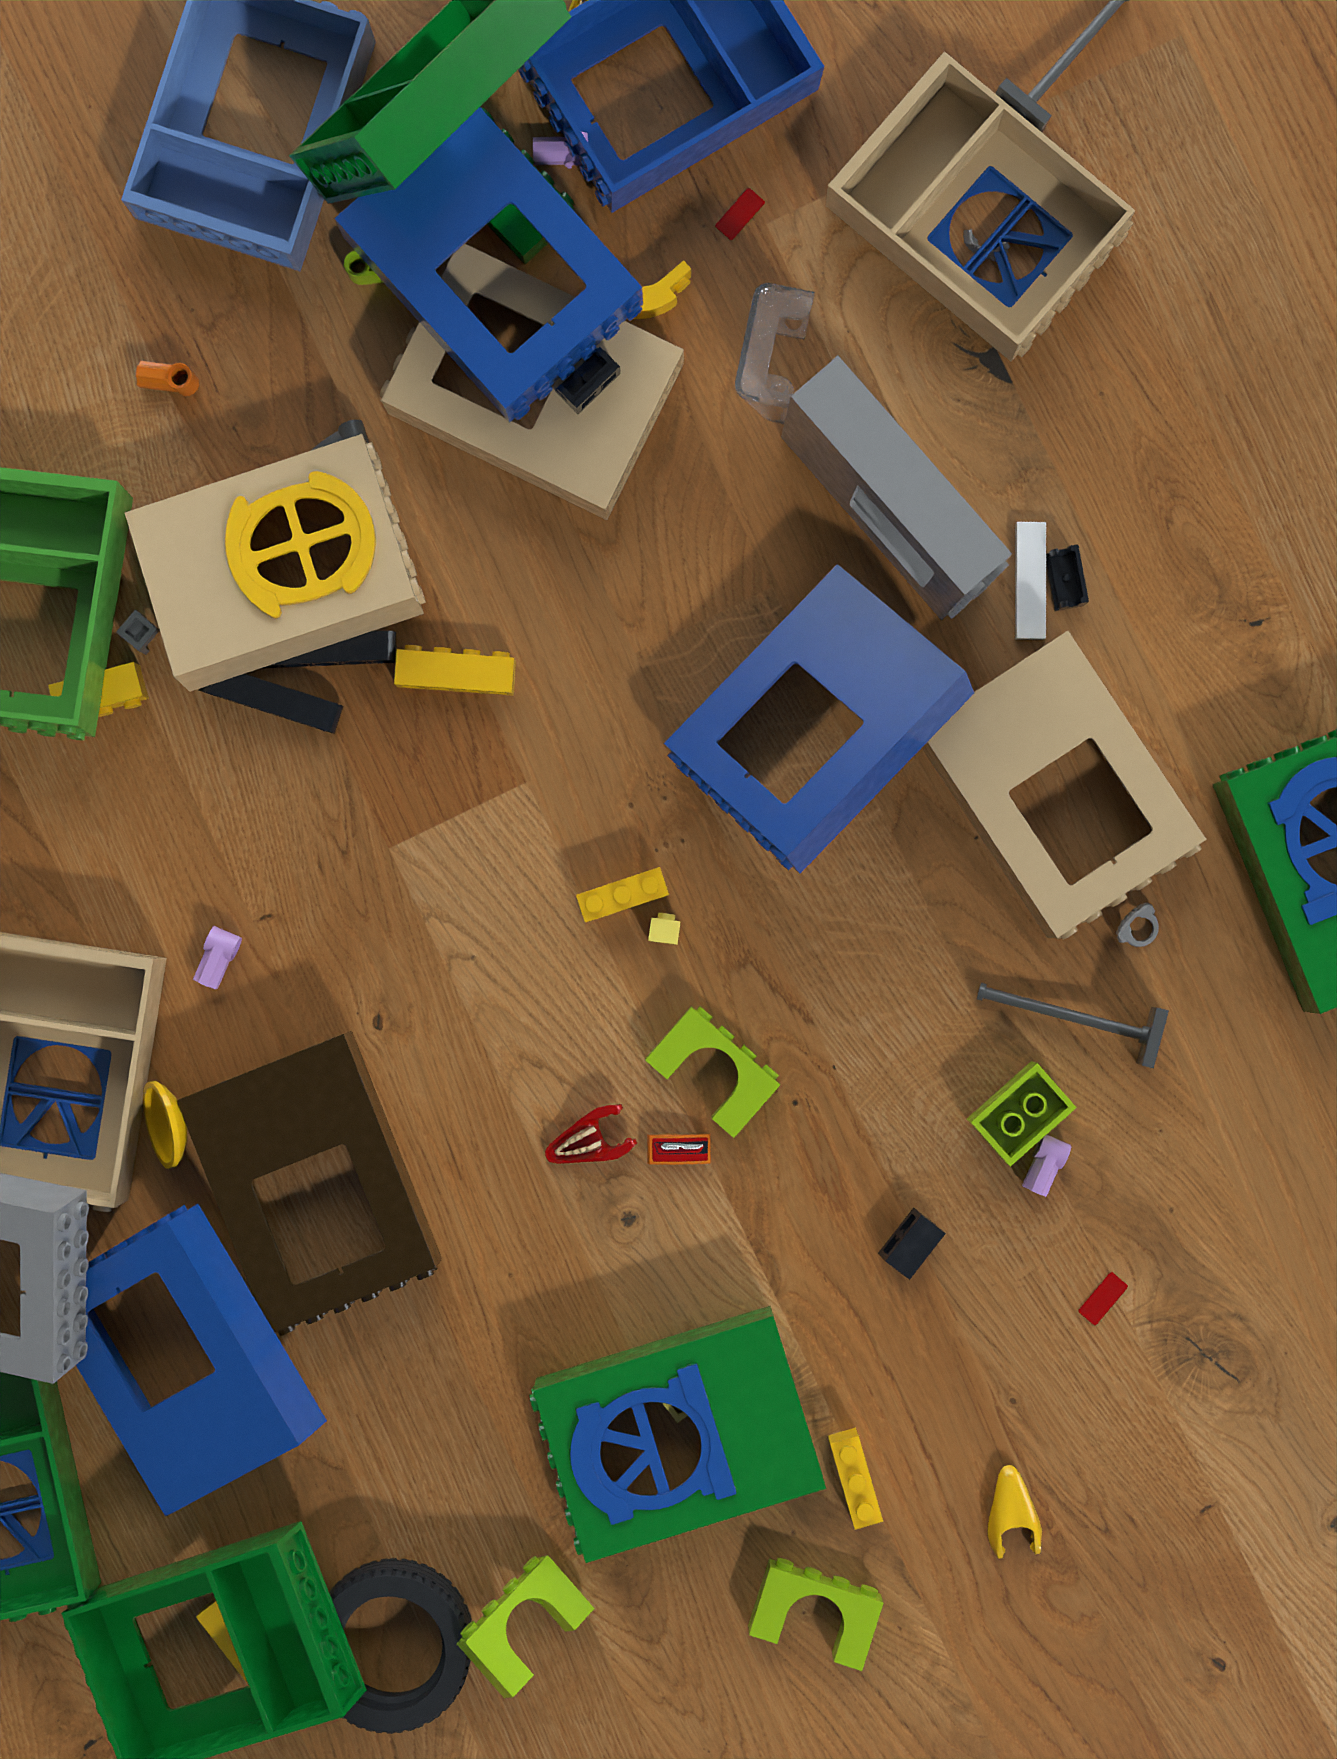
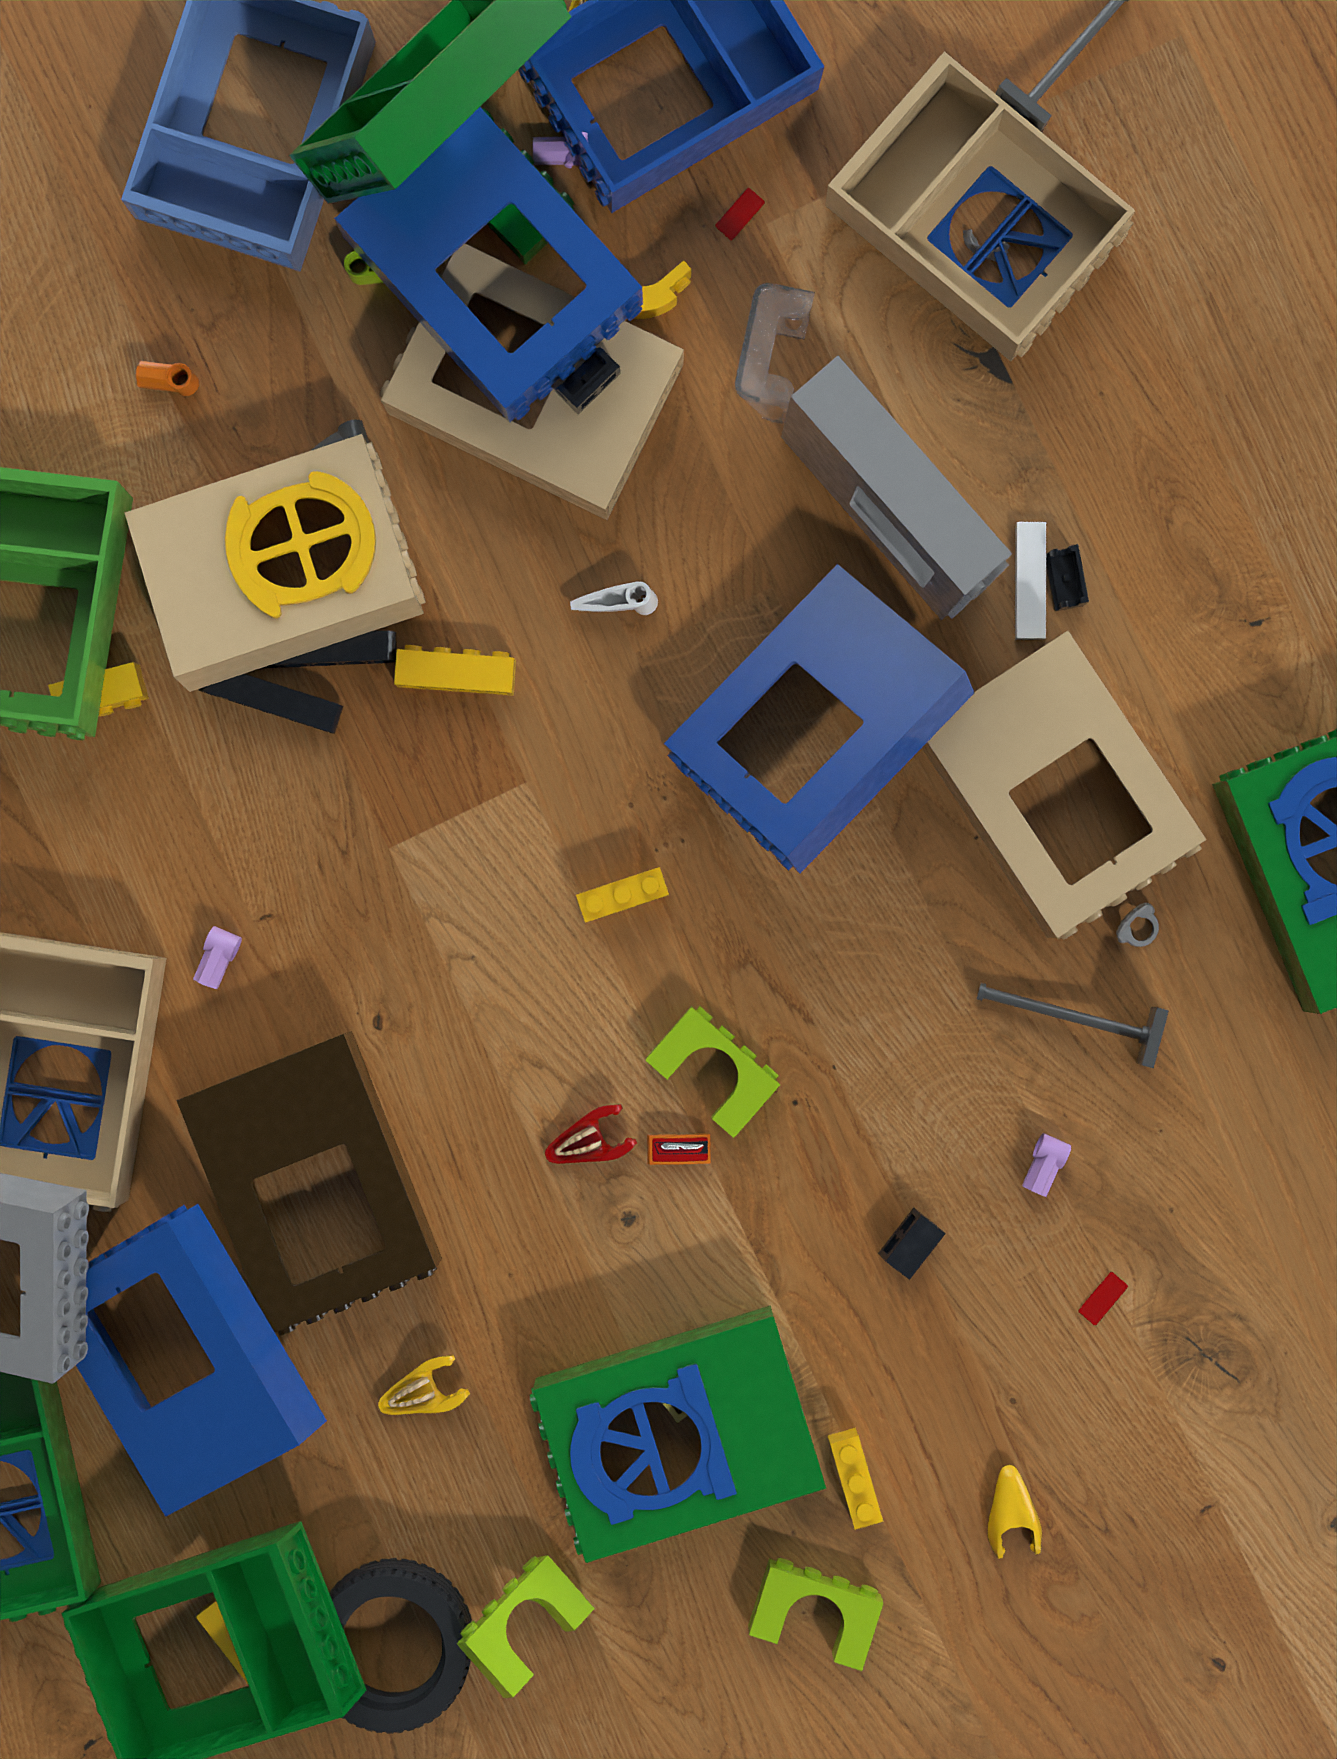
dark grey panel [117,610,160,655] -> none
yellow dish [143,1081,187,1169] -> none
light yellow plate [648,912,681,945] -> none
lime brick [967,1061,1077,1167] -> none
none -> yellow animal [378,1354,470,1415]
none -> white piece [570,582,658,615]

